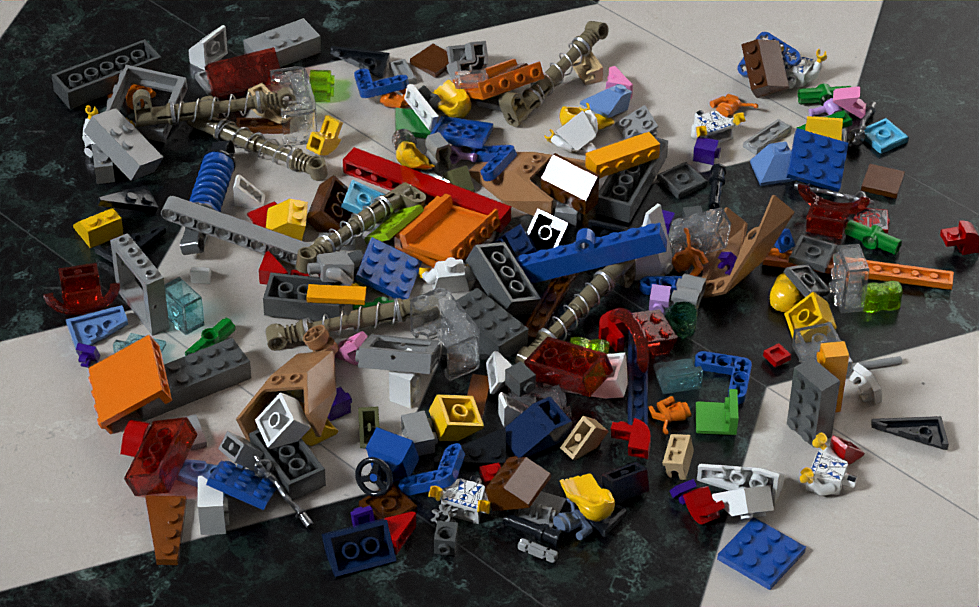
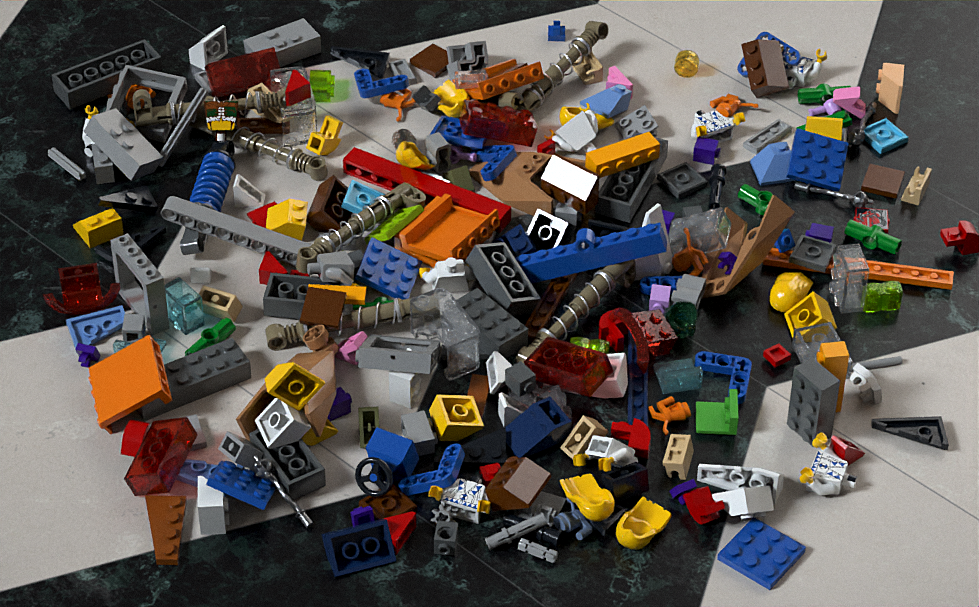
green tile [395,108,431,138] -> none
white tile [404,84,439,131] -> none
dark grey tile [783,264,831,297] -> none
clear red piece [798,184,870,239] -> none
none -> light grey axle [48,147,86,180]
none -> light grey brick [122,314,146,344]
none -> light grey axle [159,88,208,167]
none -> tan brick [195,285,243,323]
none -> torso [204,101,238,141]
none -> yellow slope [264,362,325,411]
none -> red slope [285,70,311,106]
none -> reddish brown tile [300,287,347,329]
none -> clear red brick [459,99,538,147]
none -> light grey pin [485,512,548,551]
none -> red plate [537,139,556,155]
none -> blue tile [548,21,565,41]
none -> white torso [573,435,638,472]
none -> yellow hair [616,497,672,550]
none -> clear yellow wheel [674,50,699,78]
none -> green piece [738,184,773,215]
none -> dark purple brick [805,223,834,243]
none -> light nougat slope [876,63,904,114]
none -> tan hinge [901,166,932,205]

